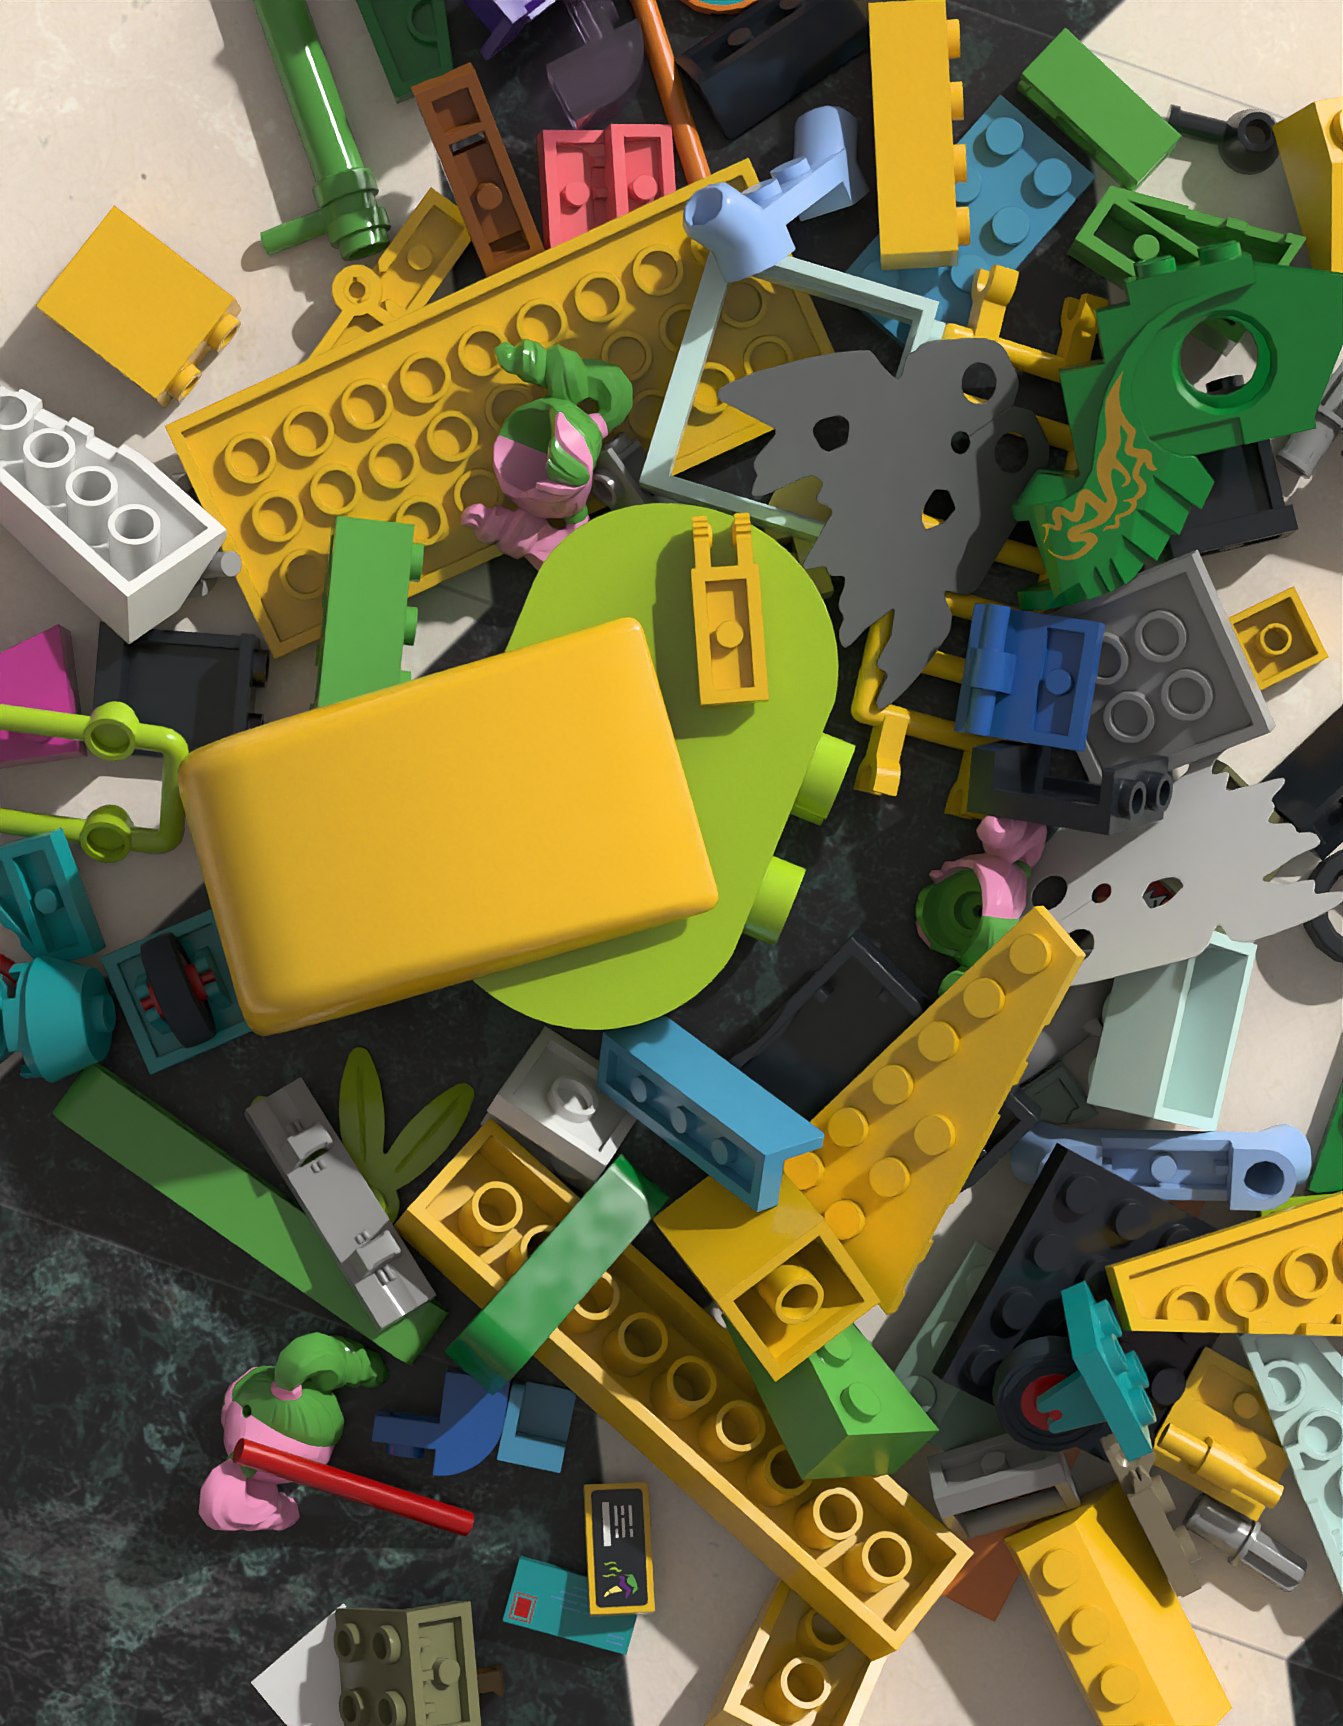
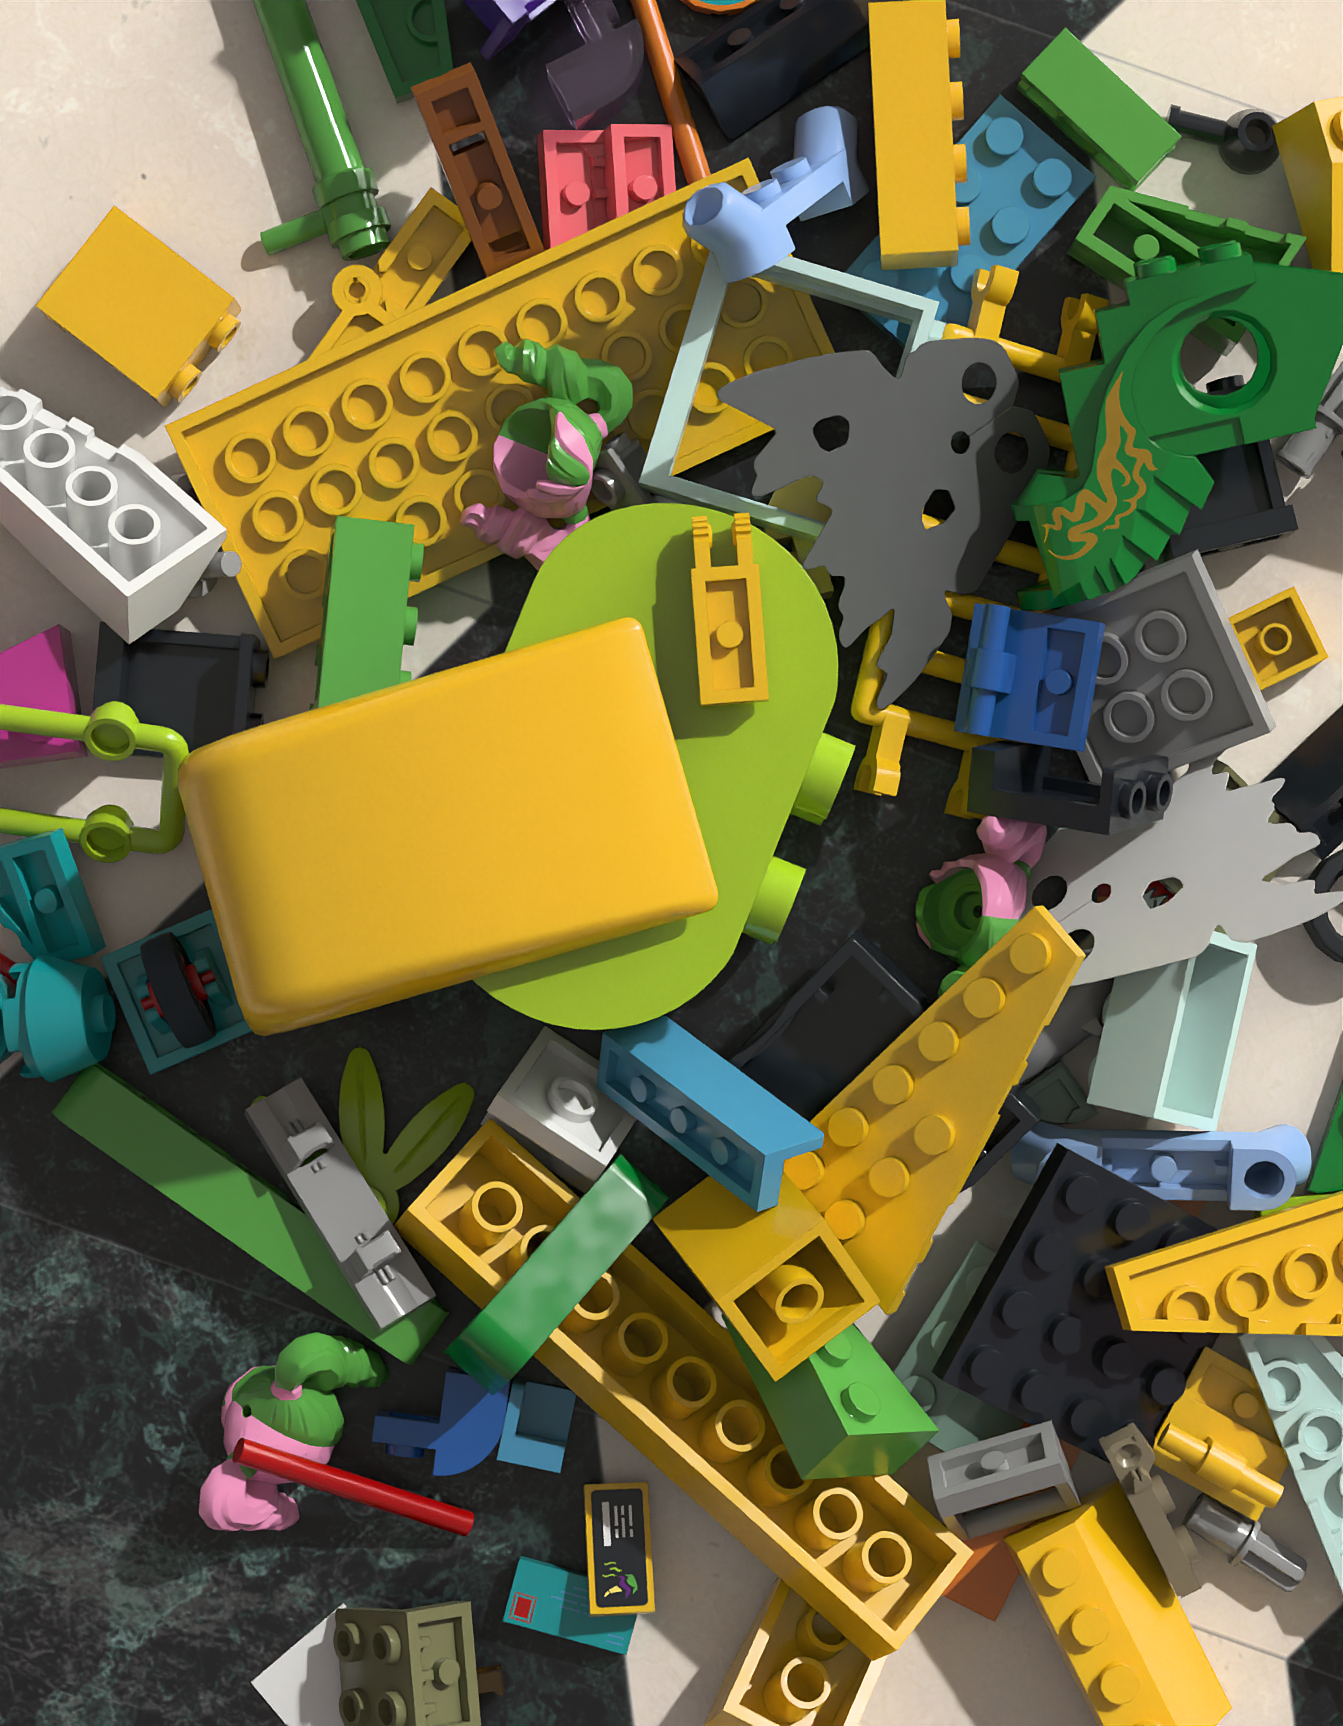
teal plate [992,1281,1156,1462] -> none

